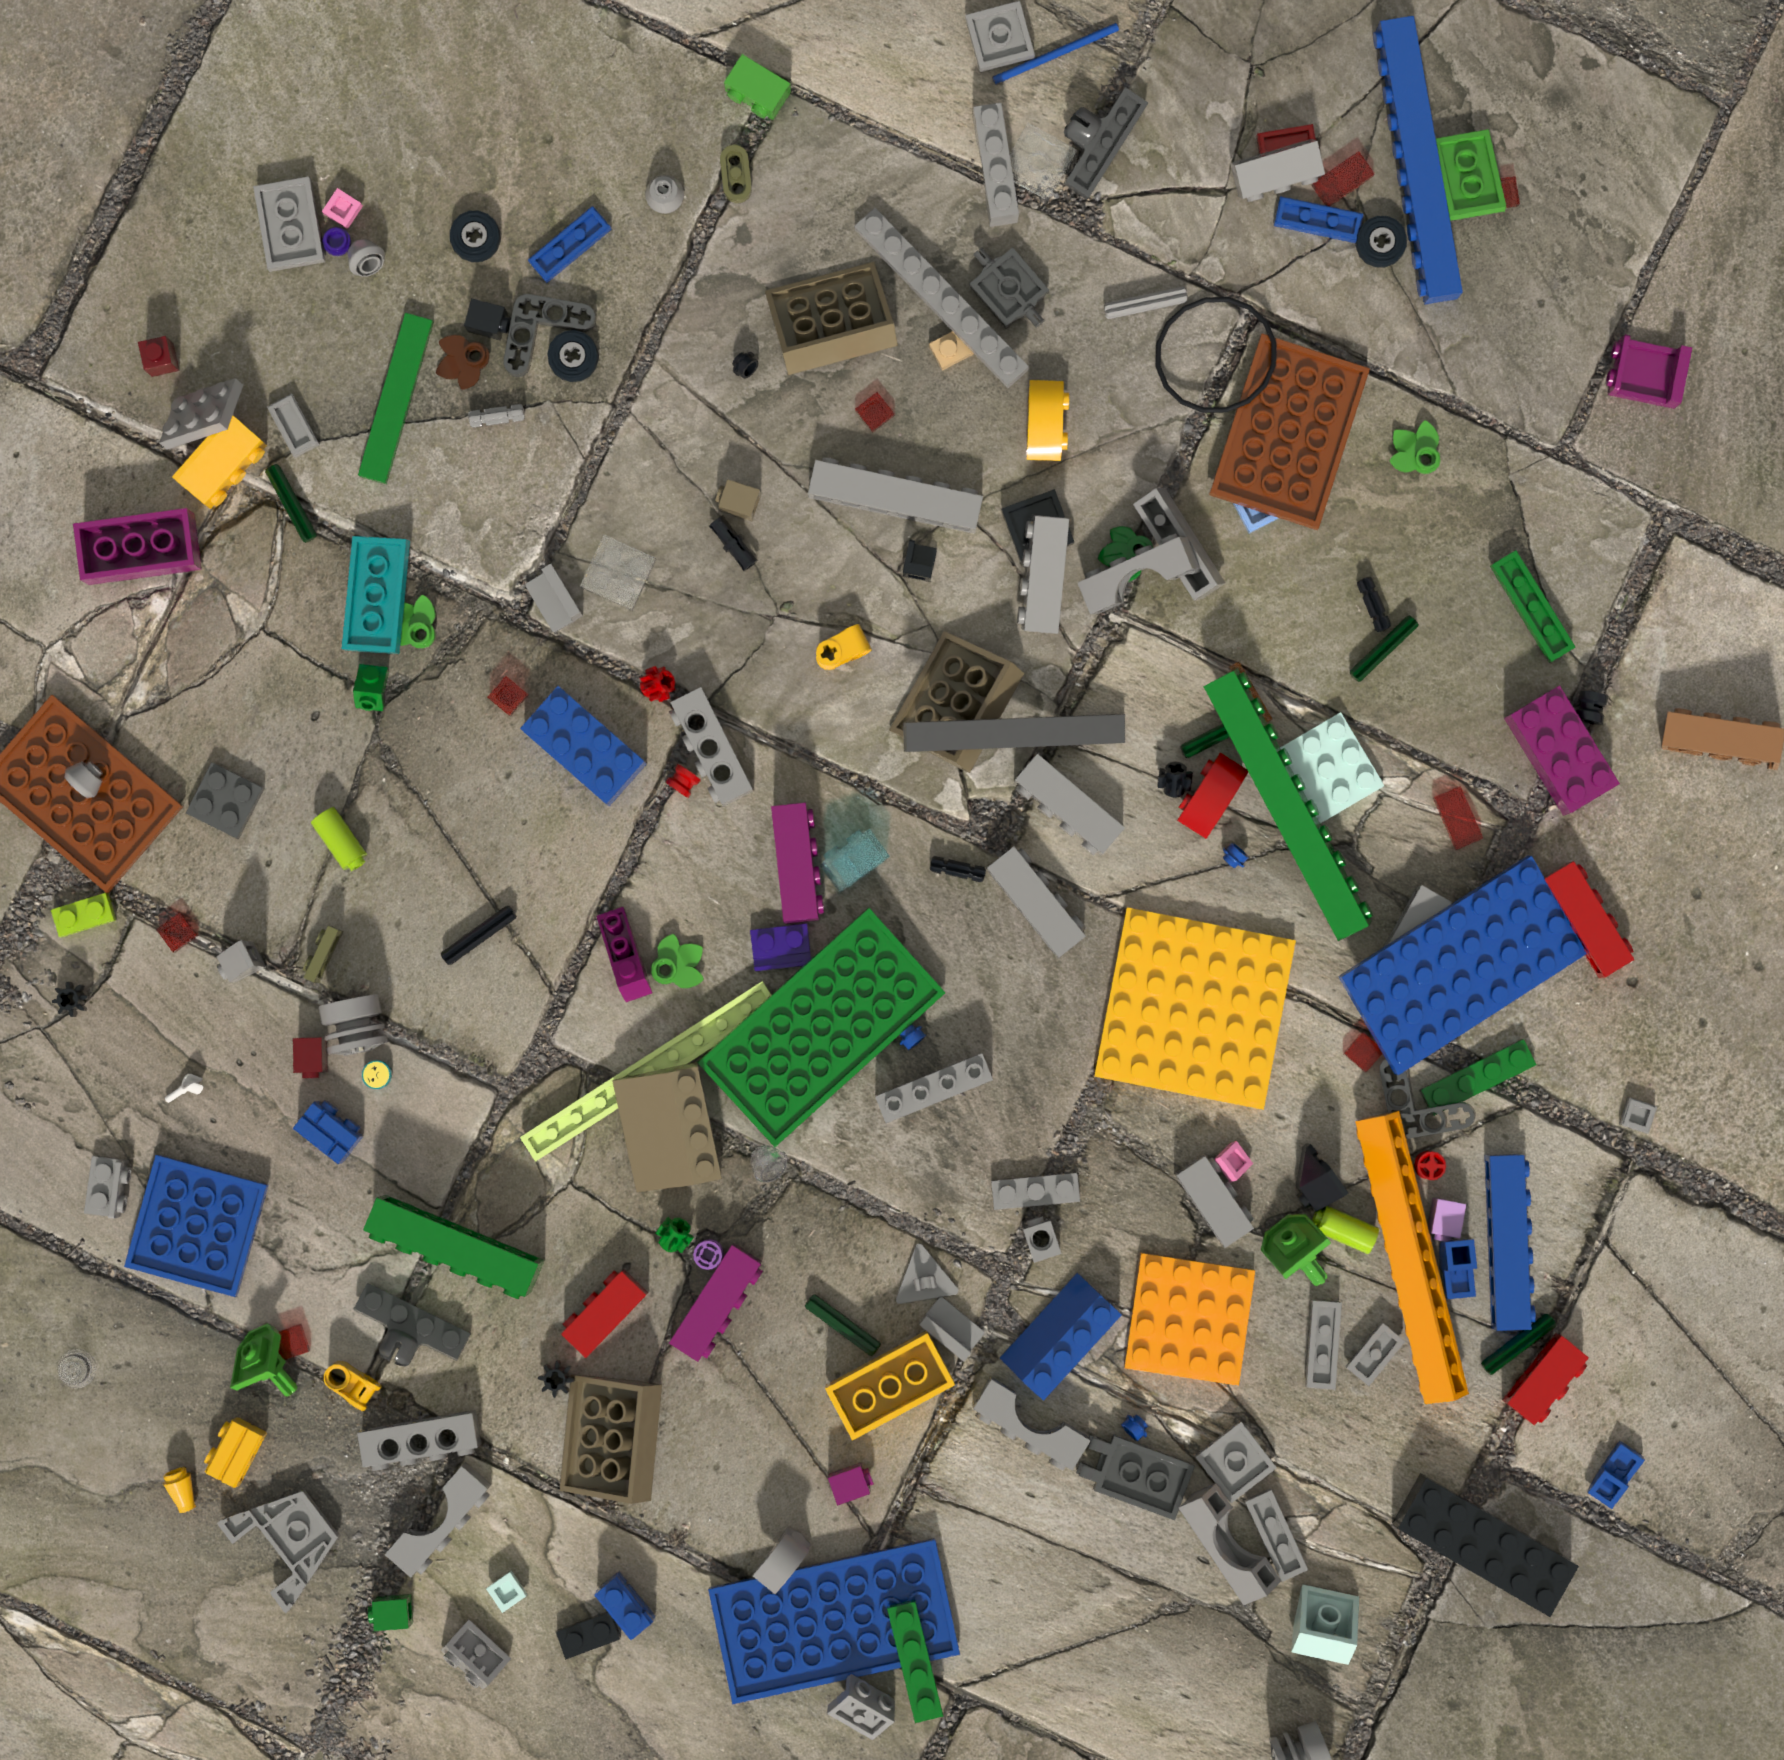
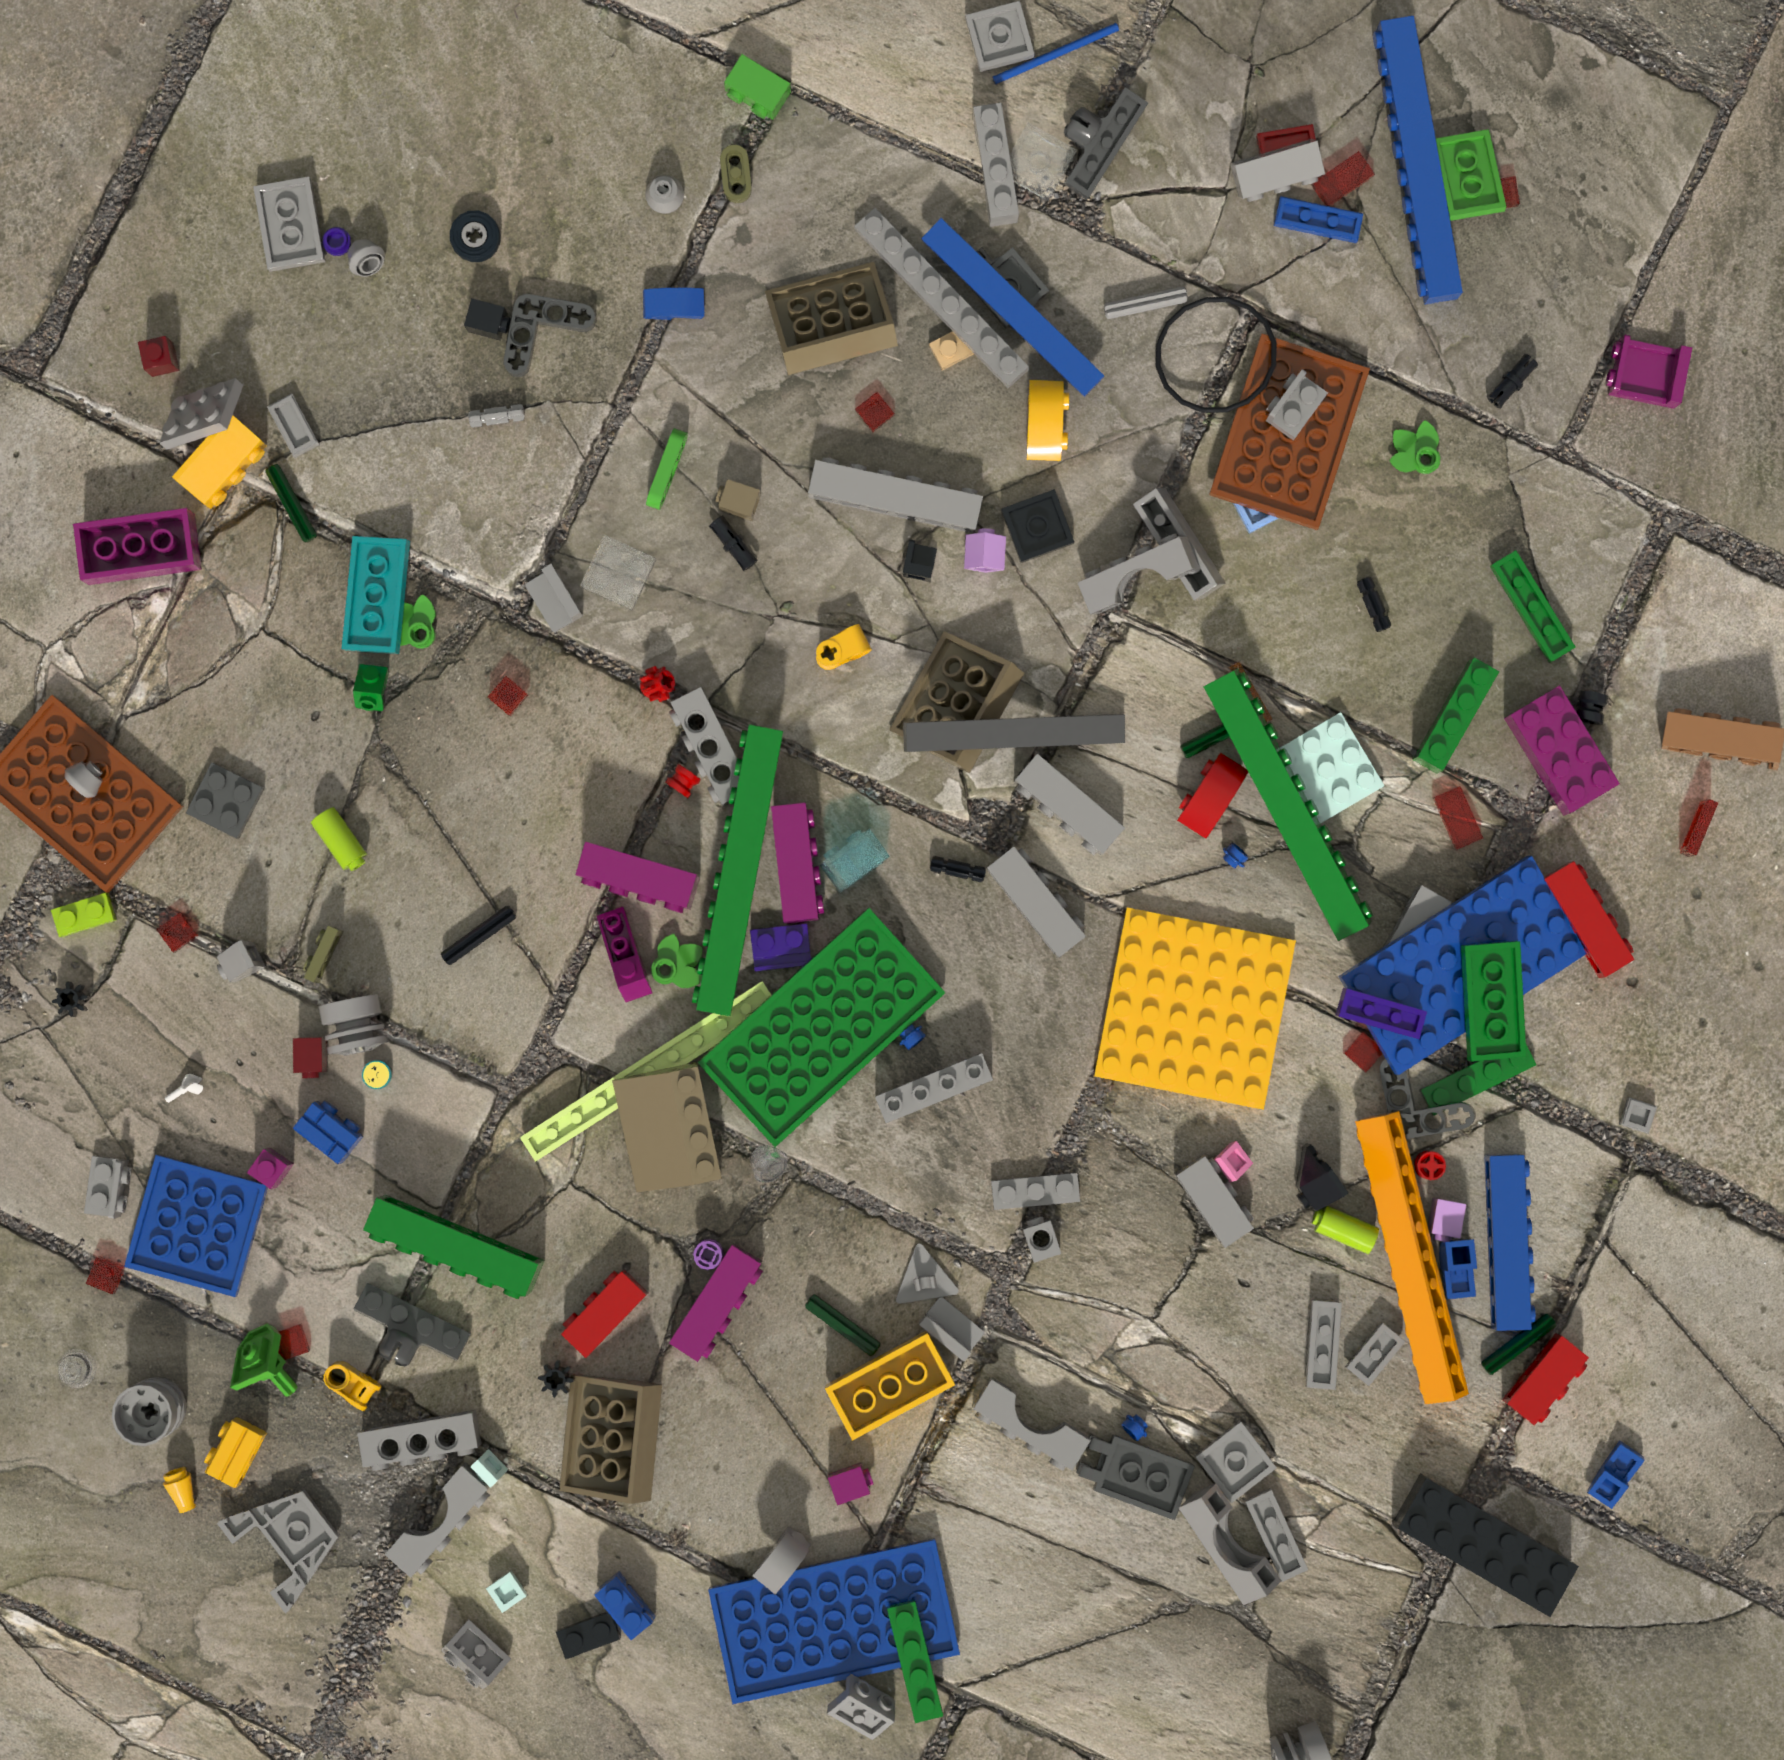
bright pink plate [322,188,363,230] -> none
green tile [358,313,434,485] -> none
green brick [368,1594,413,1631] -> none
reddish brown plate [436,335,490,390] -> none
blue brick [520,686,647,807] -> none
blue tile [528,206,612,283] -> none
black bush [547,330,599,382] -> none
green gear [656,1217,694,1253] -> none
black plate [732,352,758,379] -> none
blue slope [999,1273,1122,1401] -> none
light grey brick [1017,515,1069,634] -> none
green plate [1098,526,1154,582] -> none
light orange plate [1124,1253,1255,1386] -> none
black gear [1157,762,1193,798] -> none
bright green piece [1261,1214,1331,1286] -> none
light aqua slope [1291,1584,1359,1665] -> none
dark green axle [1349,615,1419,682] -> none
black bush [1356,216,1407,268] -> none
none -> clear red plate [86,1256,126,1294]
none -> light grey wheel [112,1377,186,1446]
none -> magenta brick [247,1148,294,1189]
none -> light aqua plate [471,1449,509,1488]
none -> magenta brick [575,842,700,913]
none -> blue slope [643,288,705,320]
none -> bright green beam [646,428,688,510]
none -> green brick [692,725,783,1016]
none -> blue tile [921,218,1104,398]
none -> lavender brick [964,528,1006,573]
none -> light grey bracket [1266,369,1328,441]
none -> dark purple plate [1335,988,1427,1039]
none -> green brick [1412,657,1500,774]
none -> green plate [1461,941,1527,1062]
none -> black pin [1487,354,1538,409]
none -> clear red tile [1680,799,1718,857]

